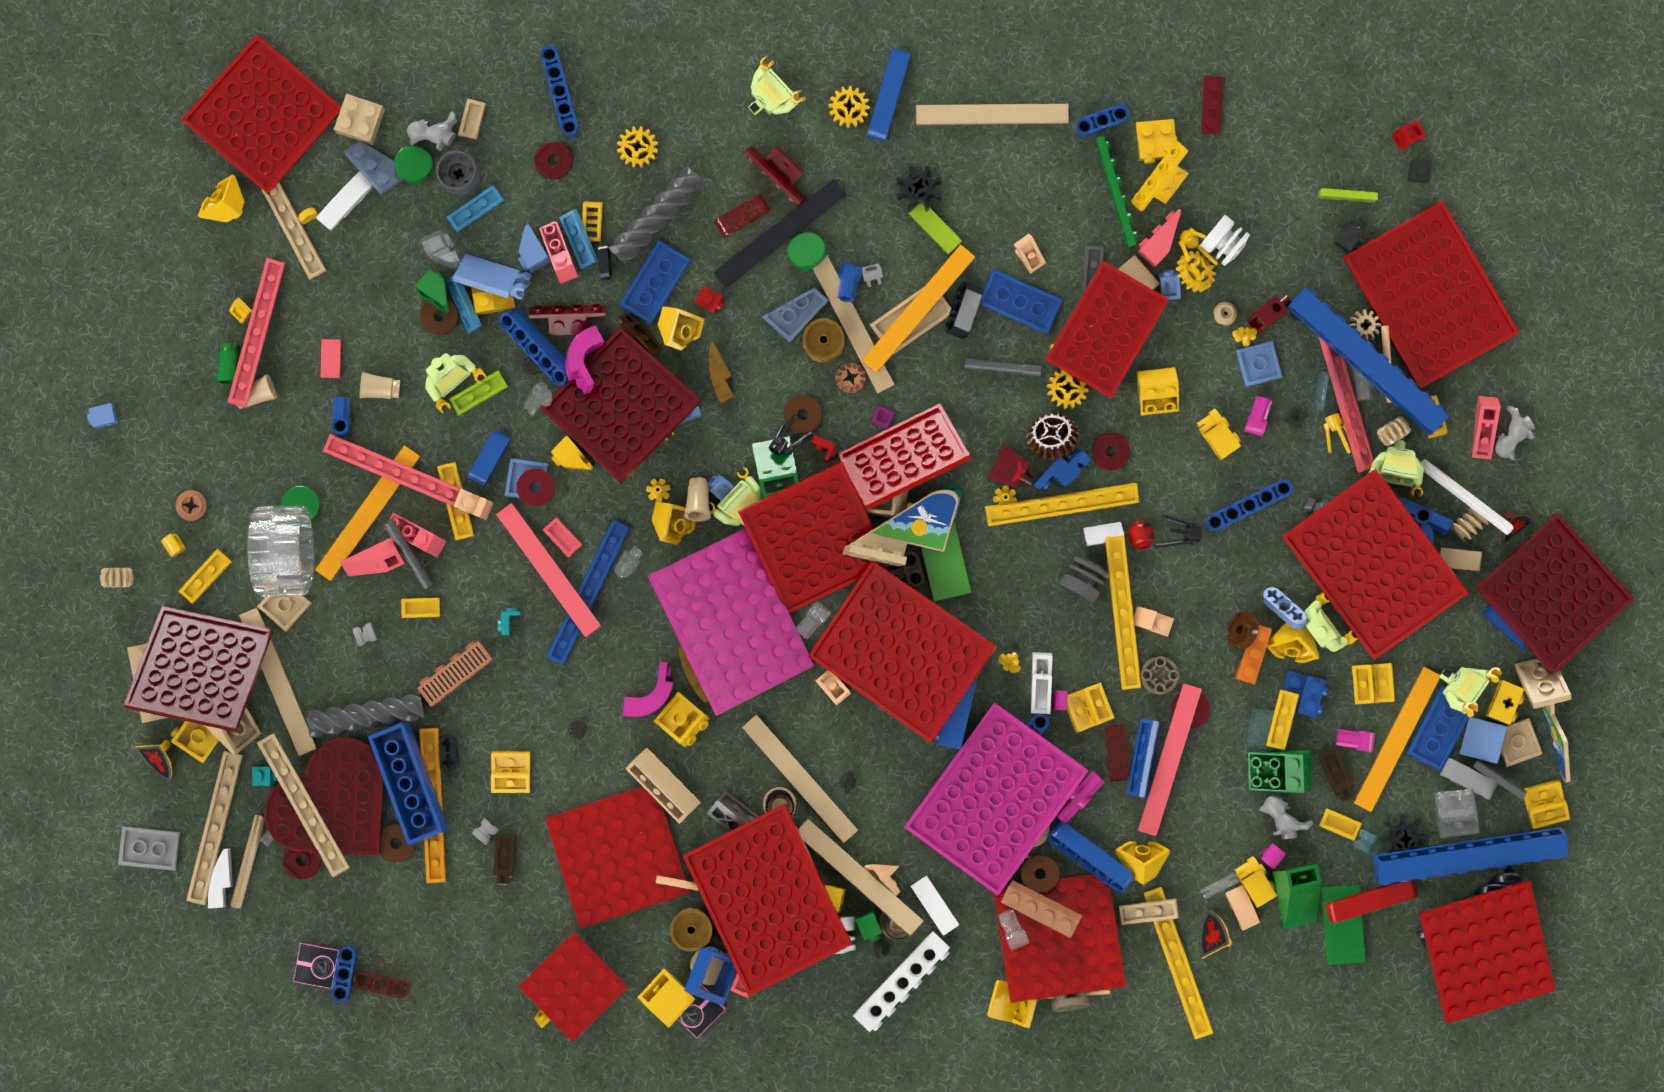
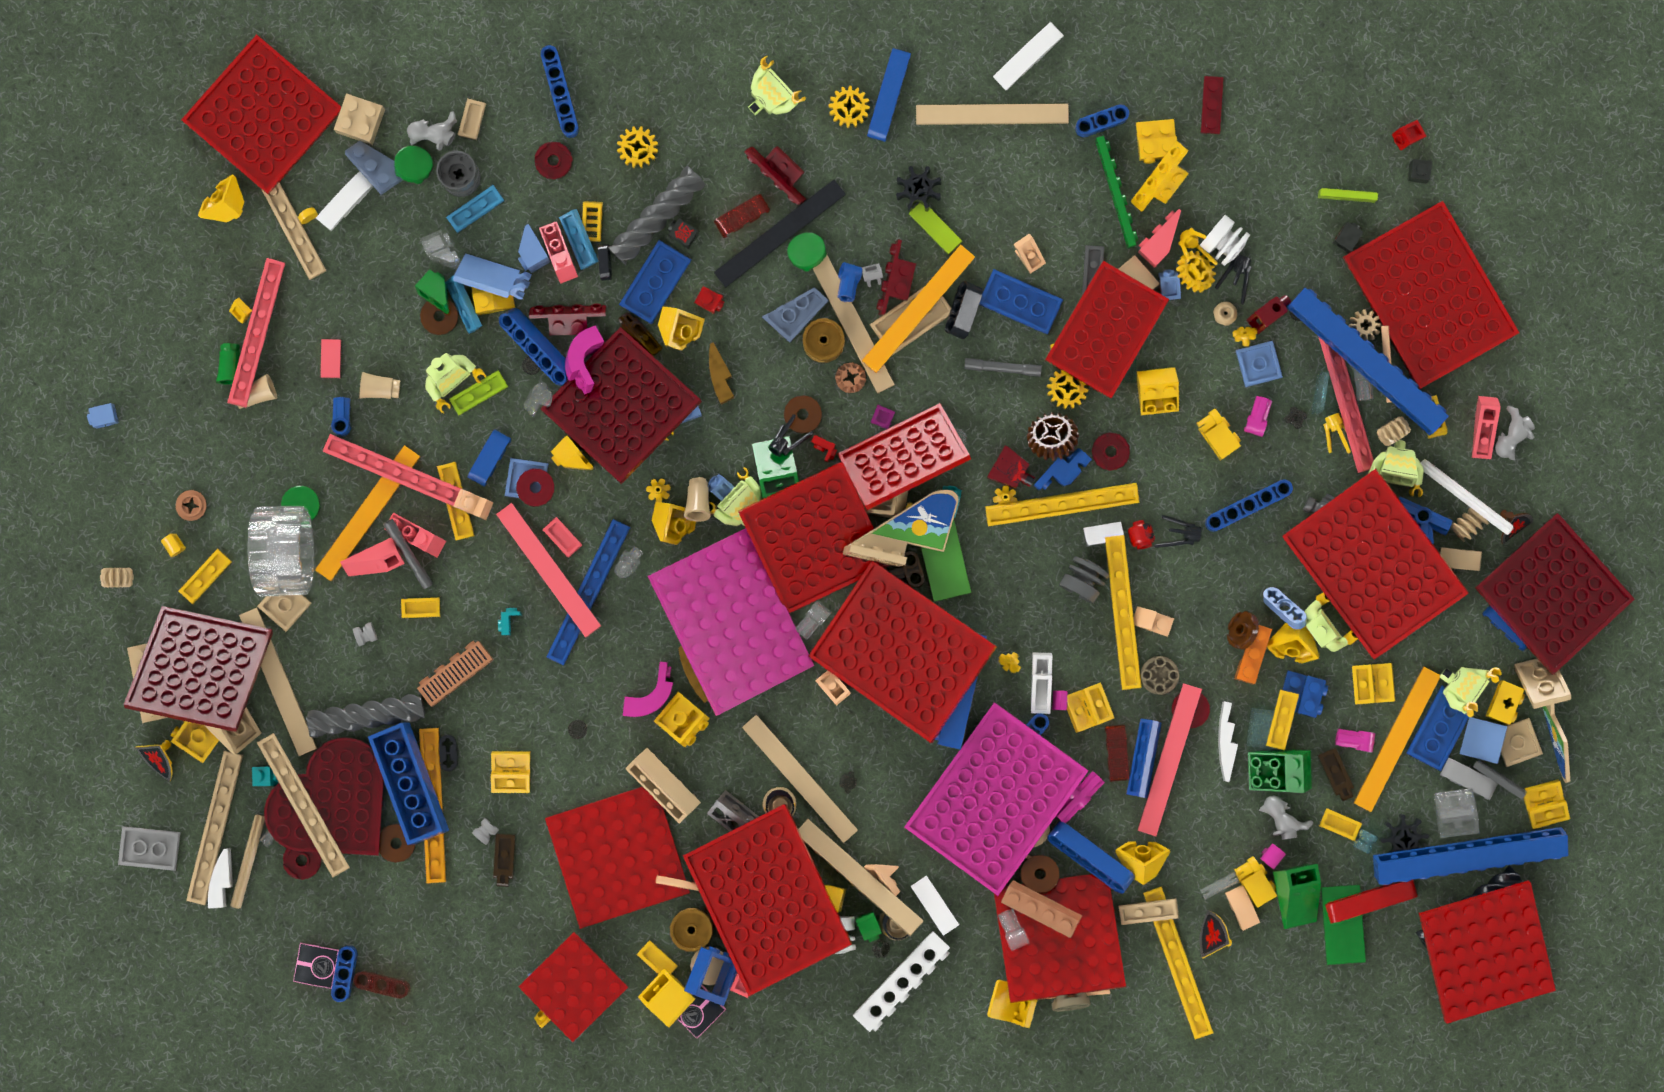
none -> yellow tile [637,940,678,974]
none -> pearl dark grey brick [668,219,699,249]
none -> dark red bracket [876,239,916,316]
none -> white slope [993,22,1064,90]
none -> black plant [1215,255,1252,305]
none -> white slope [1218,701,1238,782]

